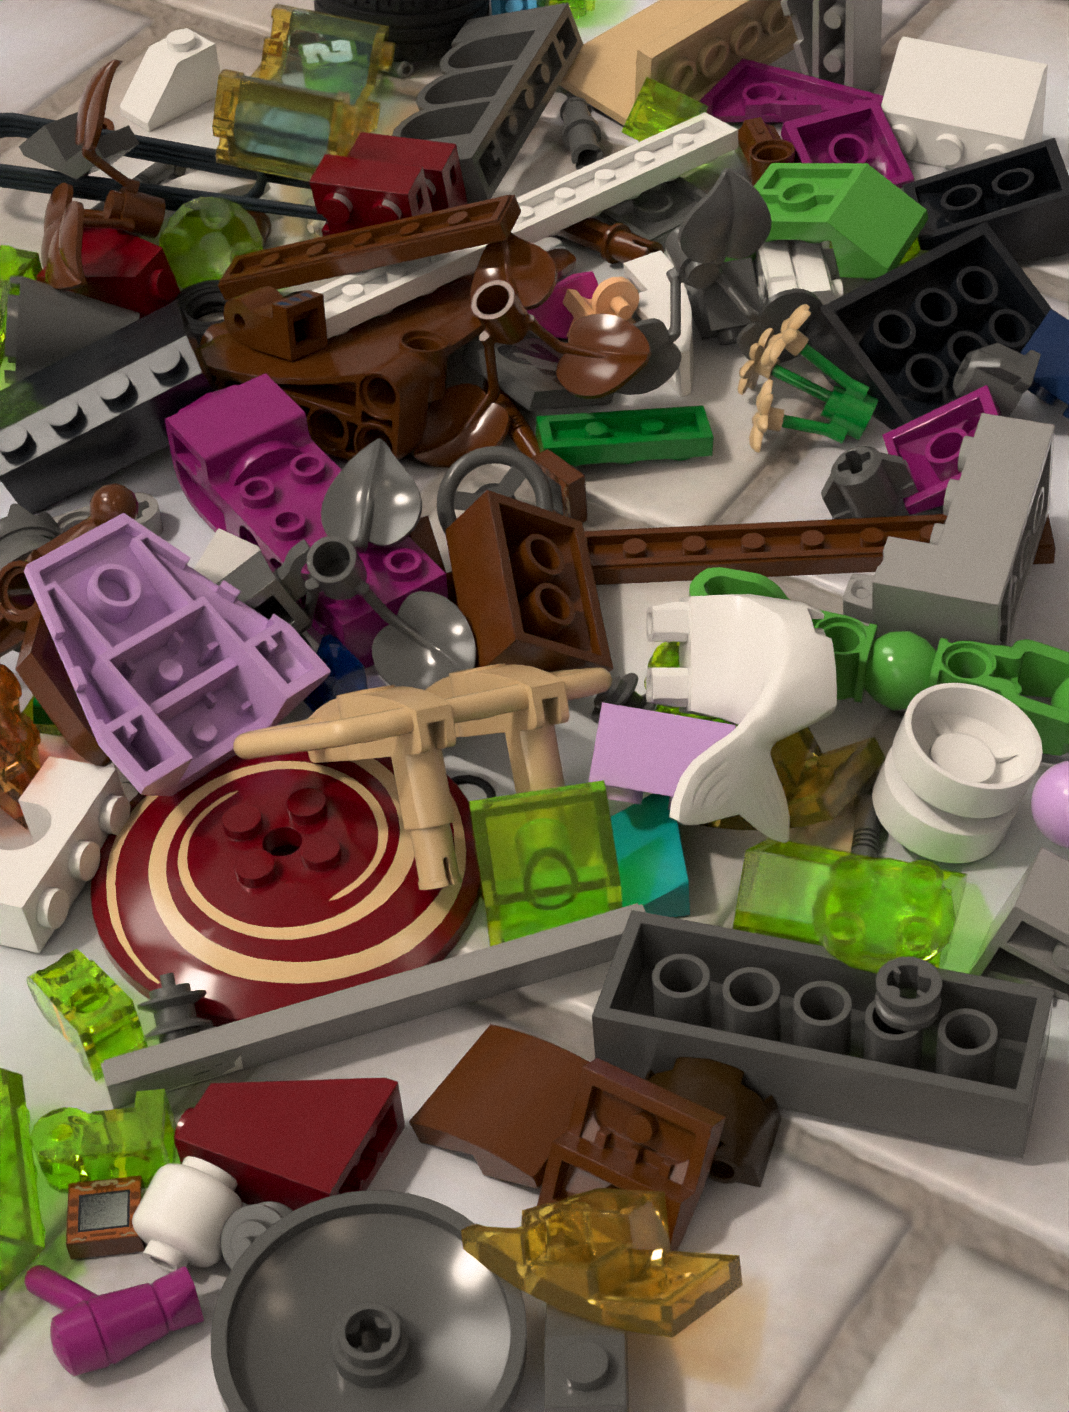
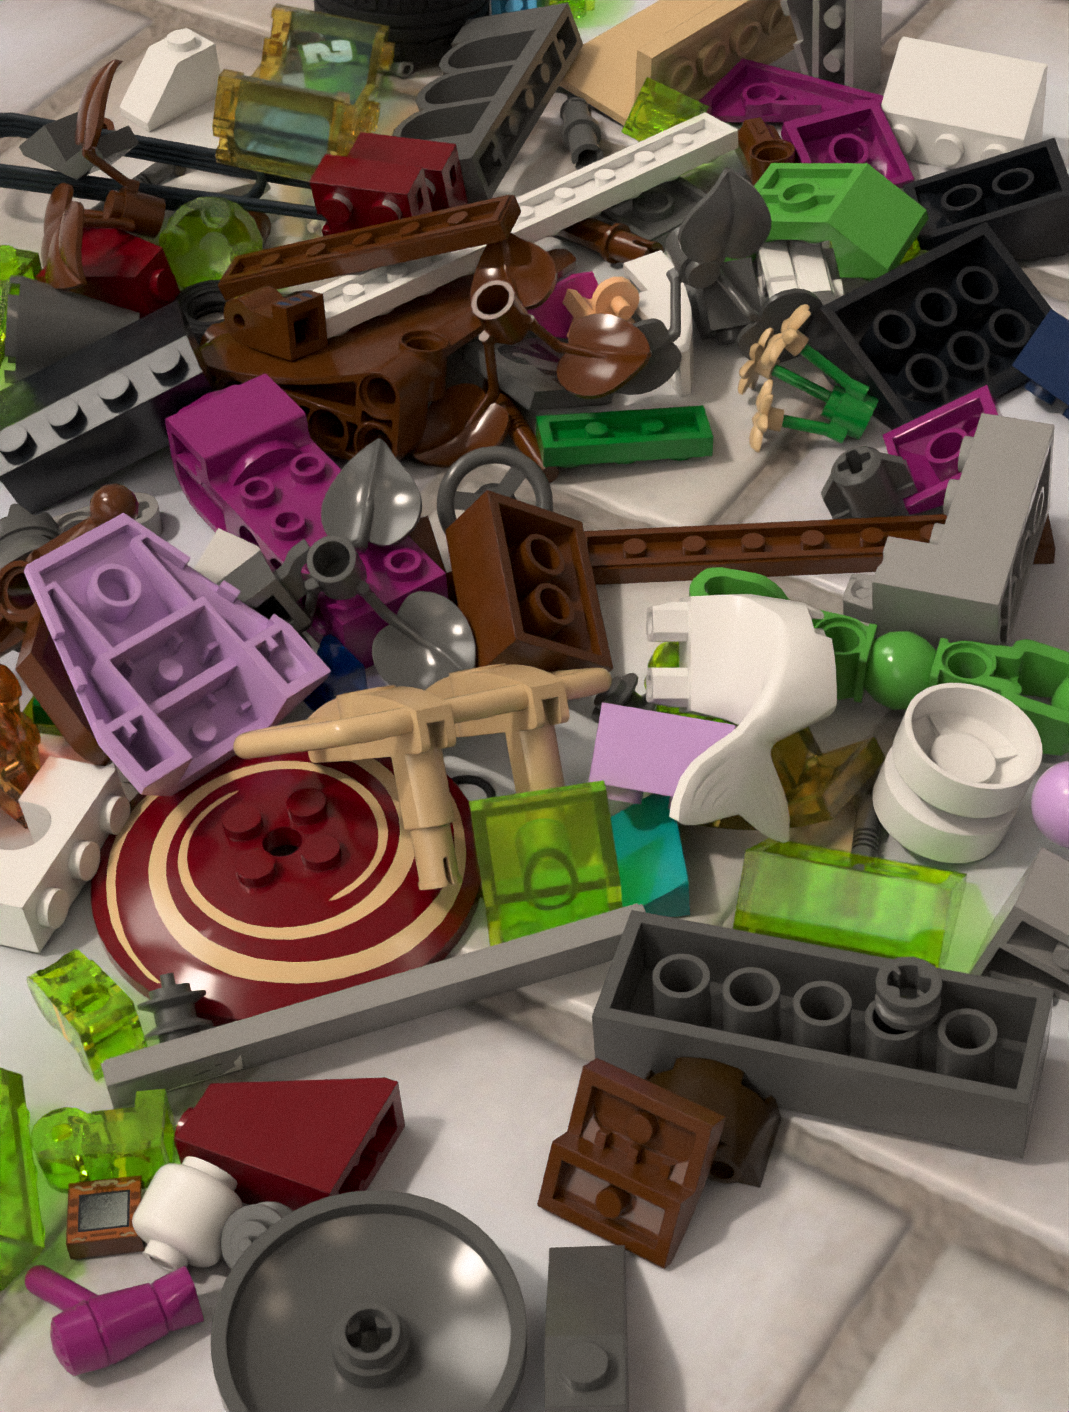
reddish brown slope [409,1024,589,1188] -> none
clear yellow slope [461,1188,743,1338] -> none
reddish brown tile [532,449,588,523] -> none
clear neon green dish [812,855,956,974] -> none
dark grey piece [953,343,1041,417] -> none

